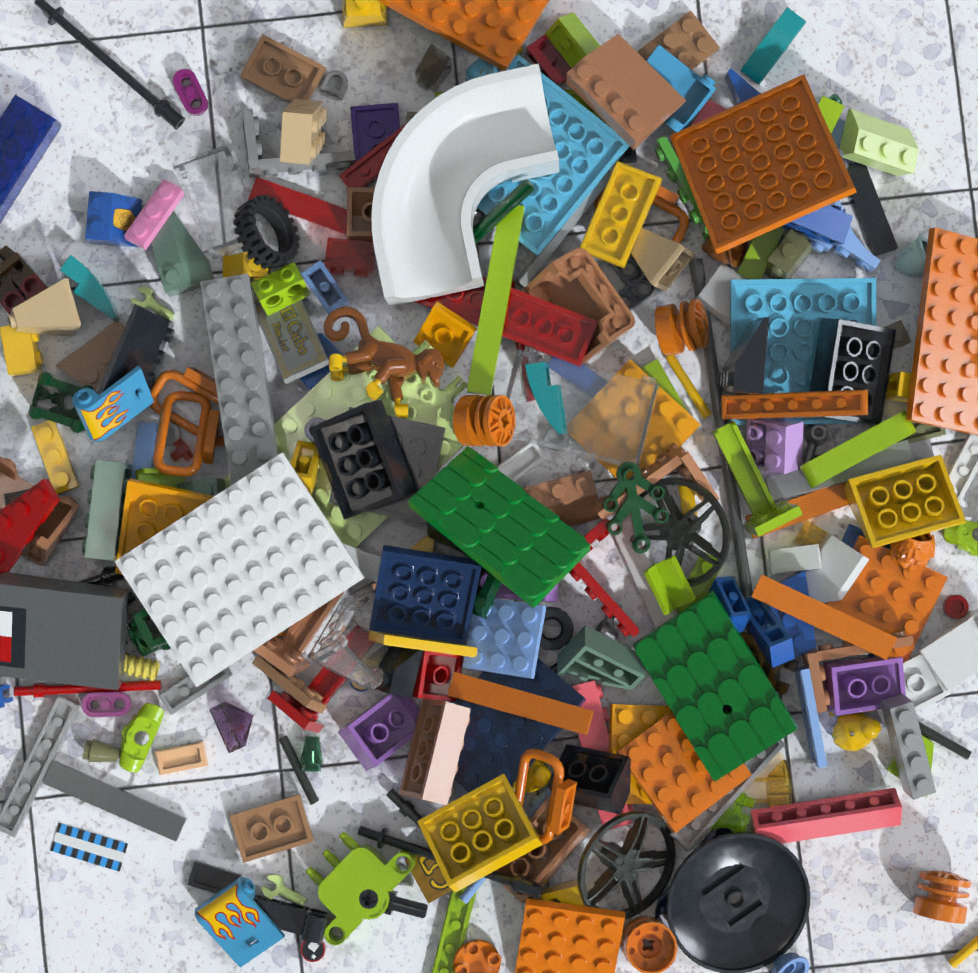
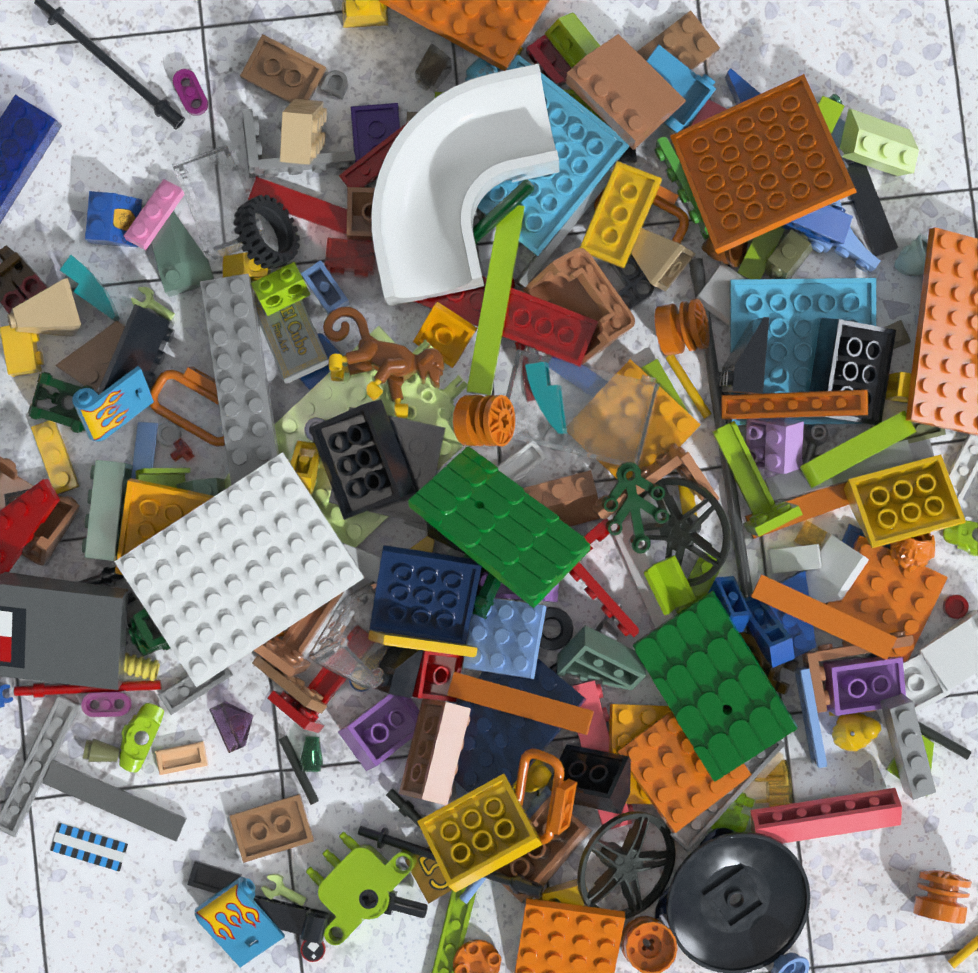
orange bar [153,391,220,477] -> none
teal slope [740,7,807,85] -> none

